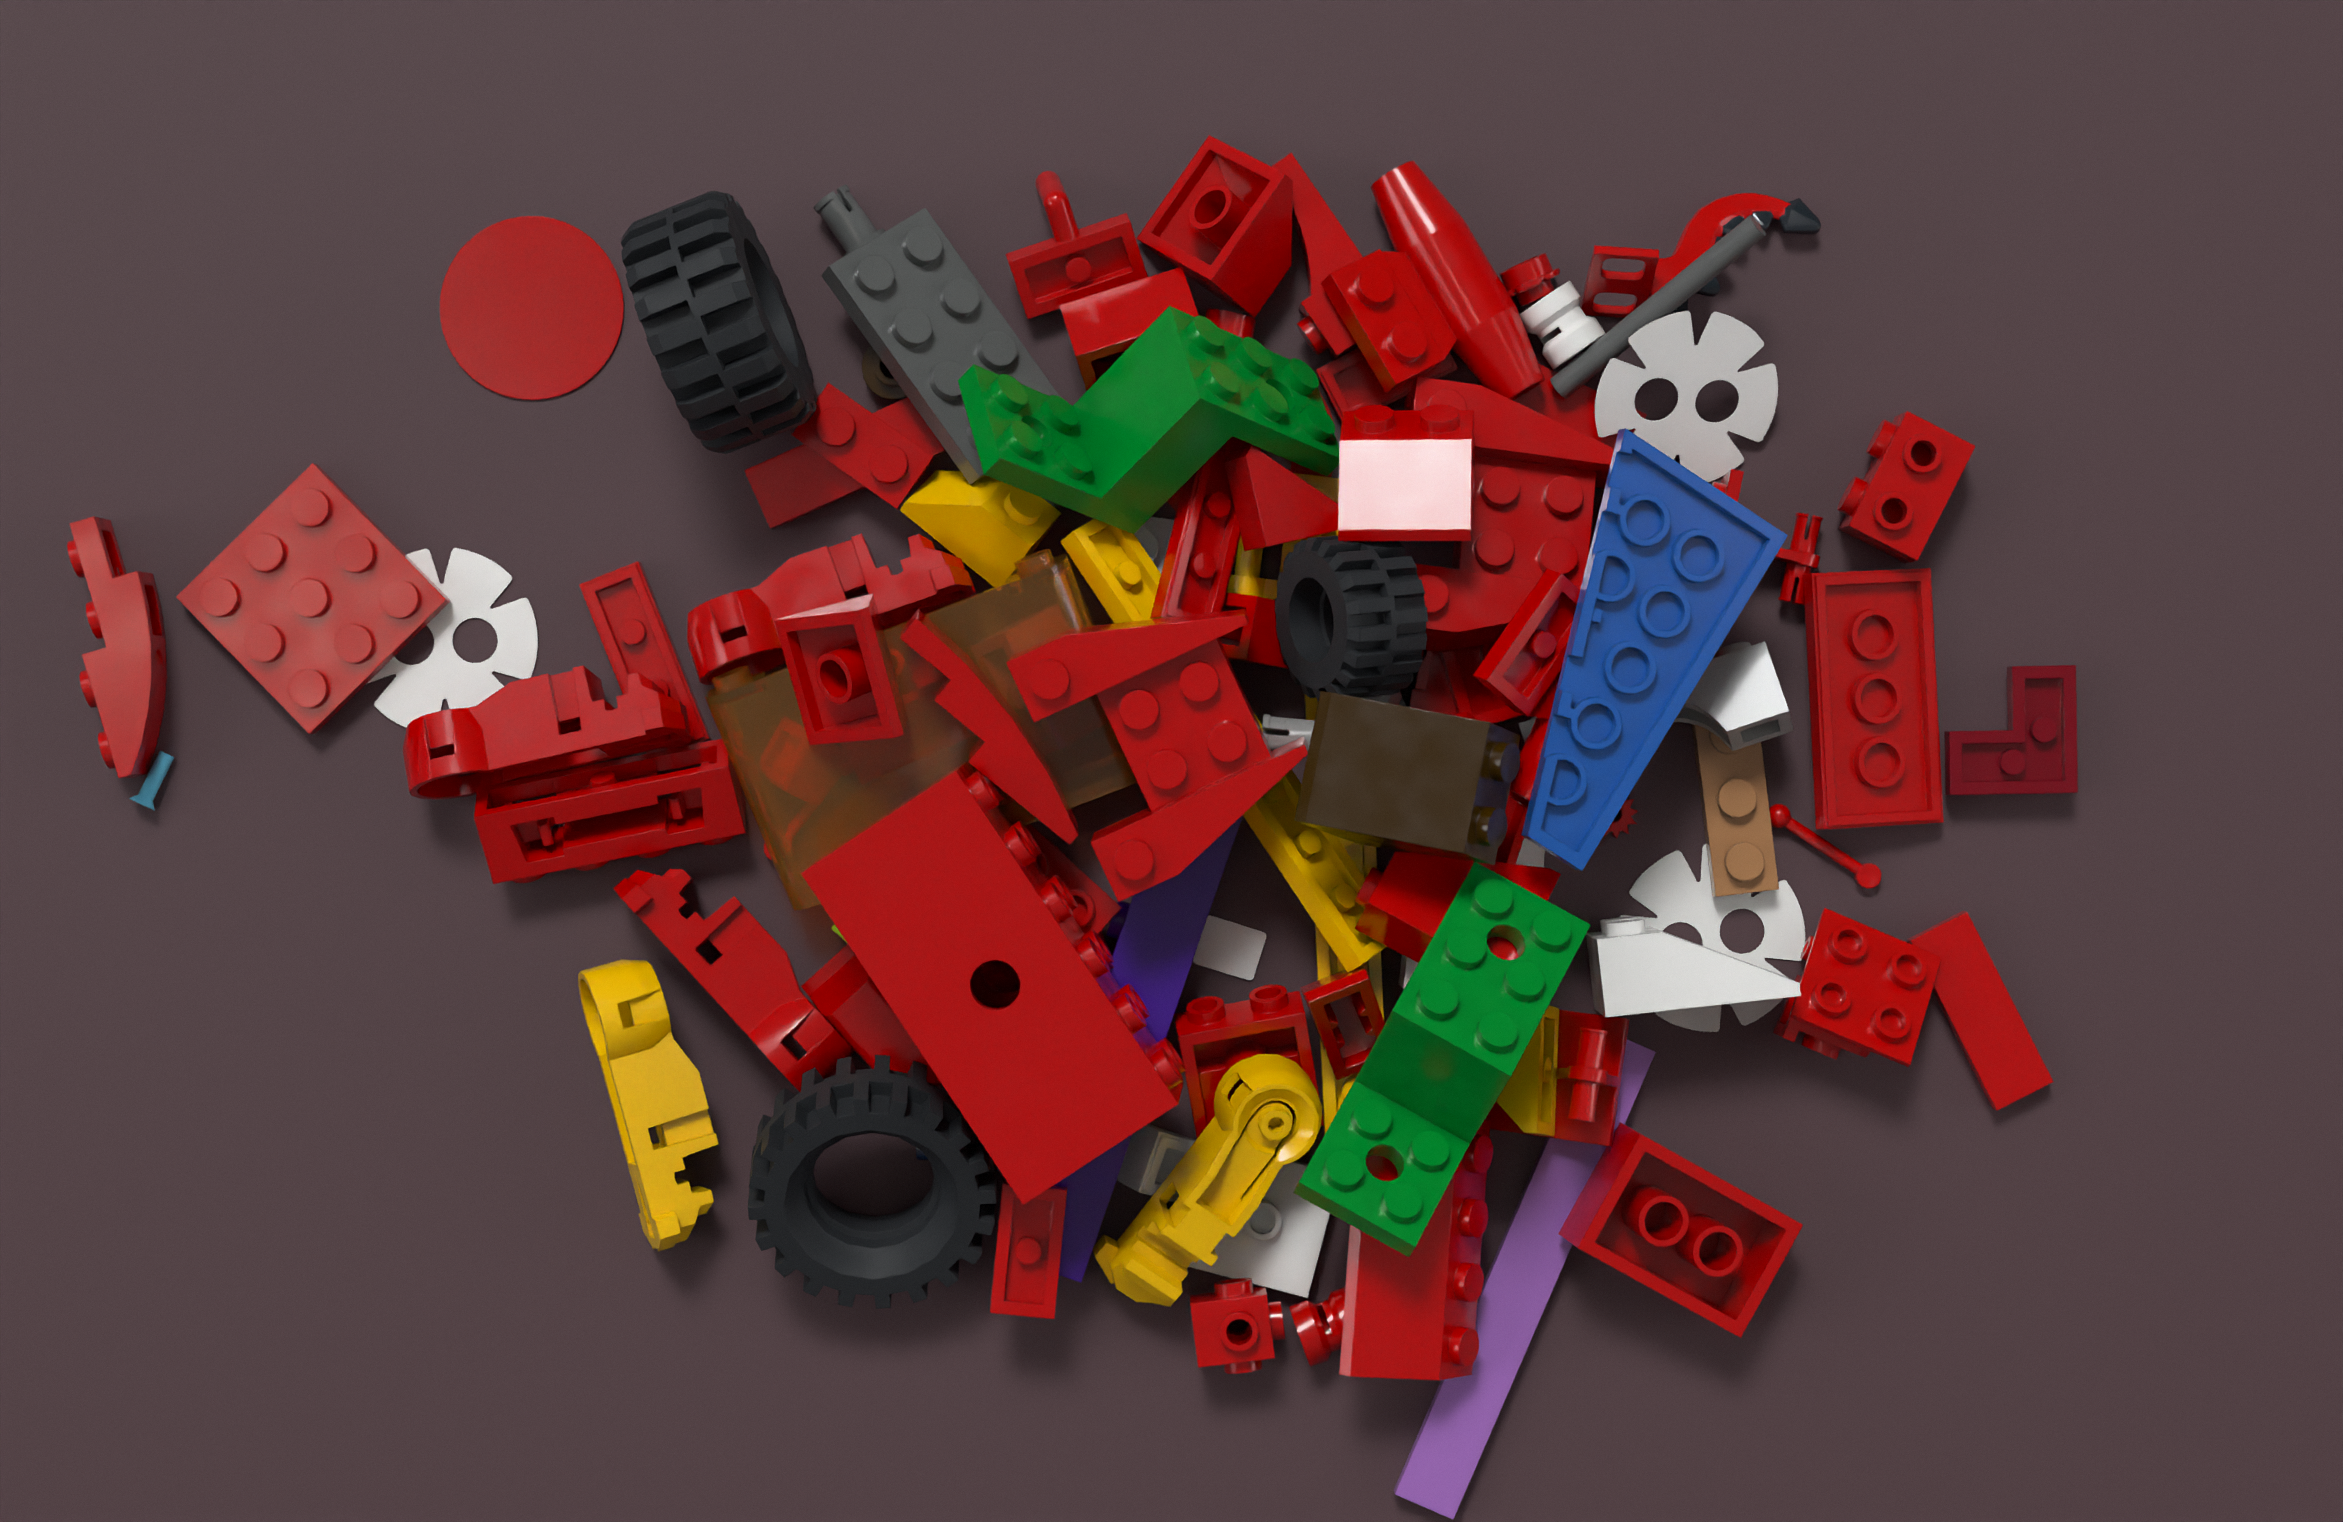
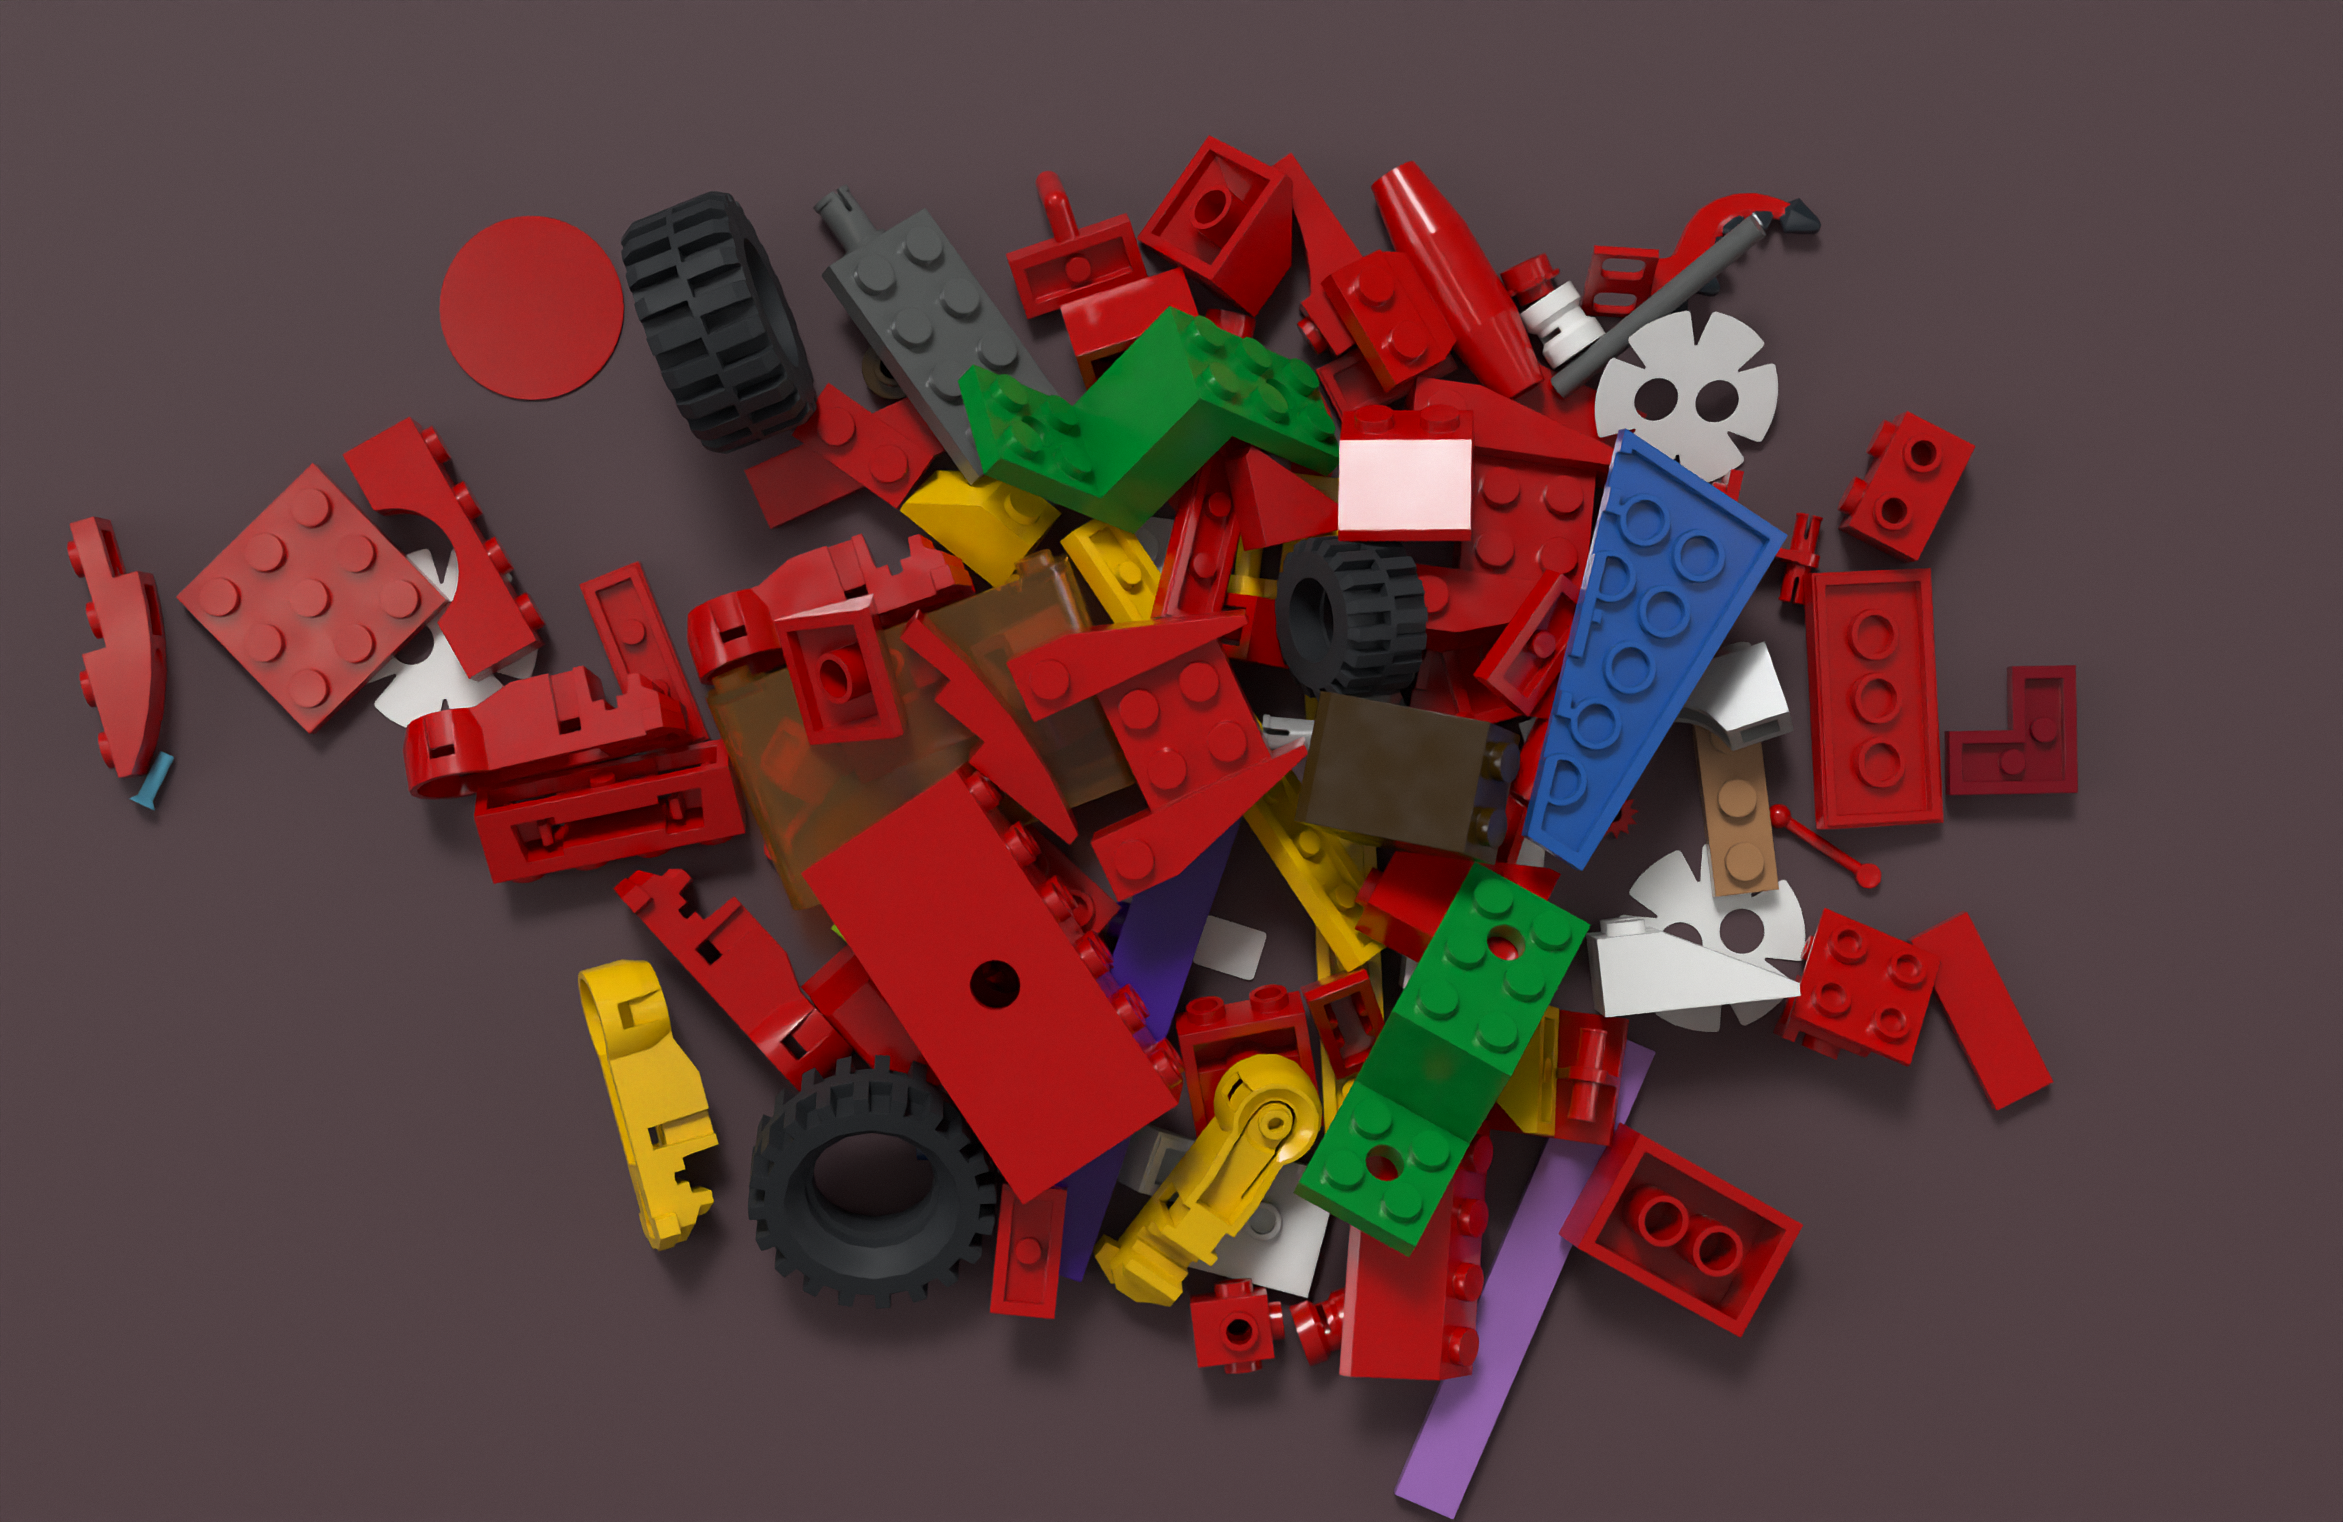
none -> red arch [342,417,546,682]

